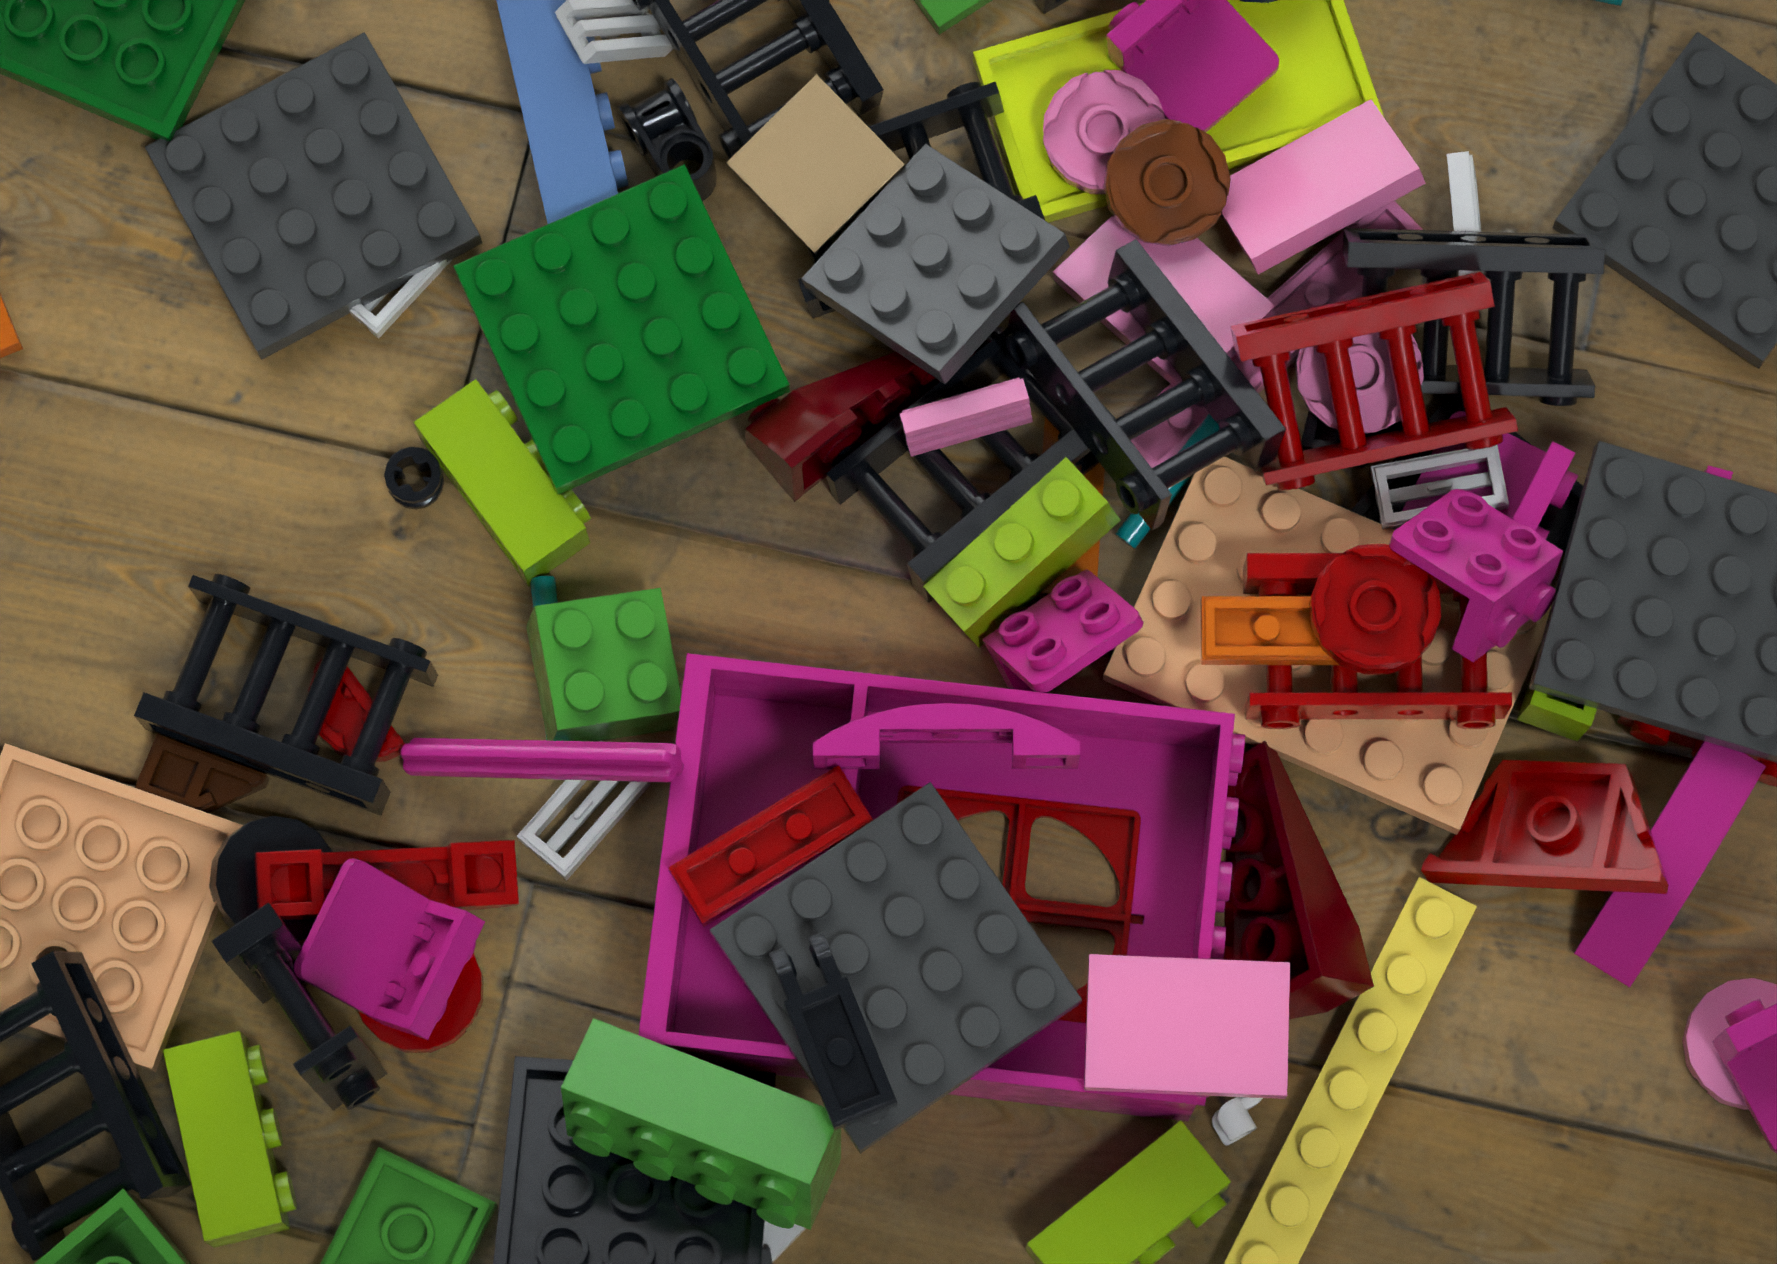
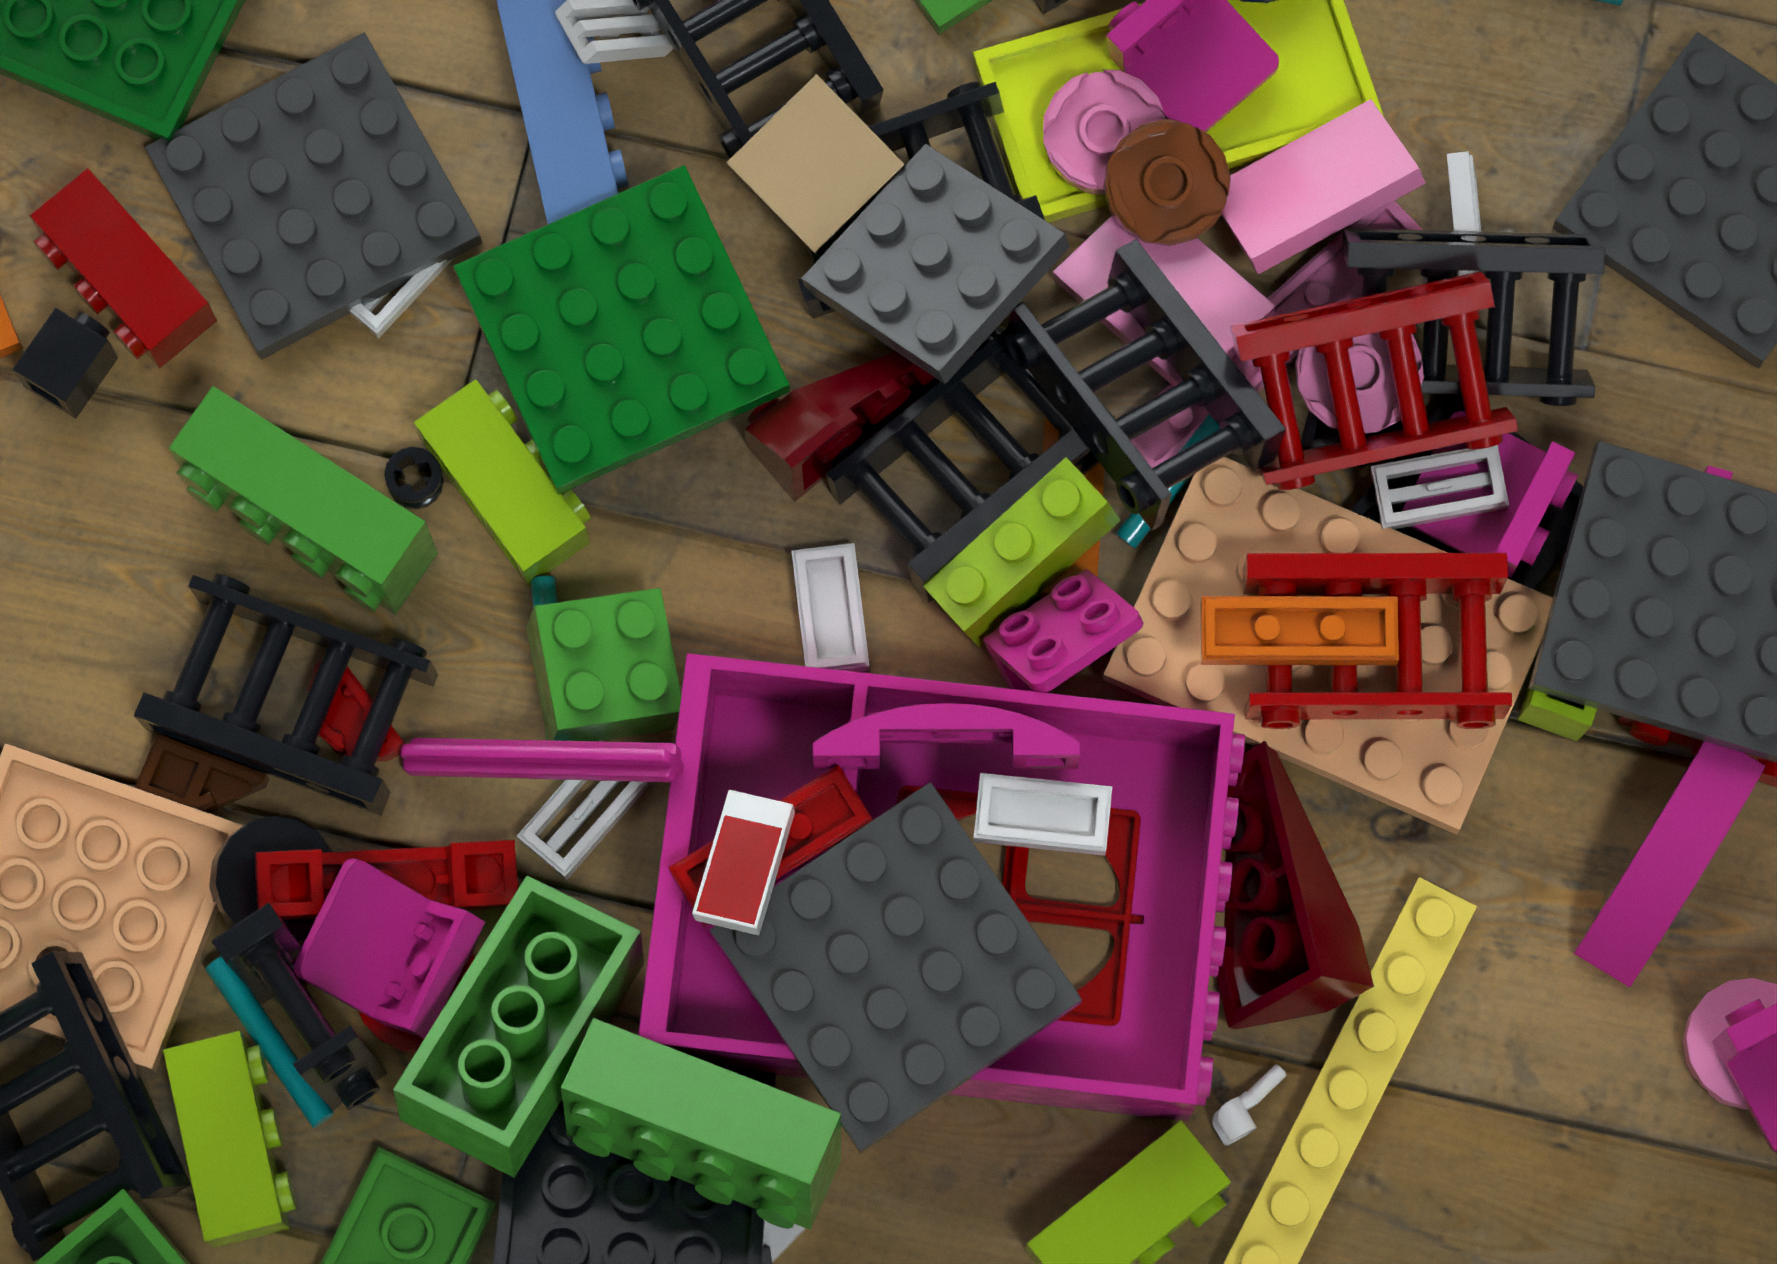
black piece [617,78,717,202] -> none
black hinge [769,932,897,1131] -> none
bright pink tile [899,378,1033,457] -> none
bright pink tile [1084,954,1290,1099] -> none
red tile [1309,544,1441,675] -> none
dark pink bracket [1389,489,1563,662] -> none
red wing [1421,760,1669,894] -> none
none -> black brick [13,308,118,419]
none -> red brick [29,168,217,368]
none -> bright green brick [169,386,438,615]
none -> teal bar [205,956,334,1128]
none -> bright green brick [393,875,644,1178]
none -> red tile [692,790,795,936]
none -> white tile [791,543,870,672]
none -> white tile [973,773,1112,856]

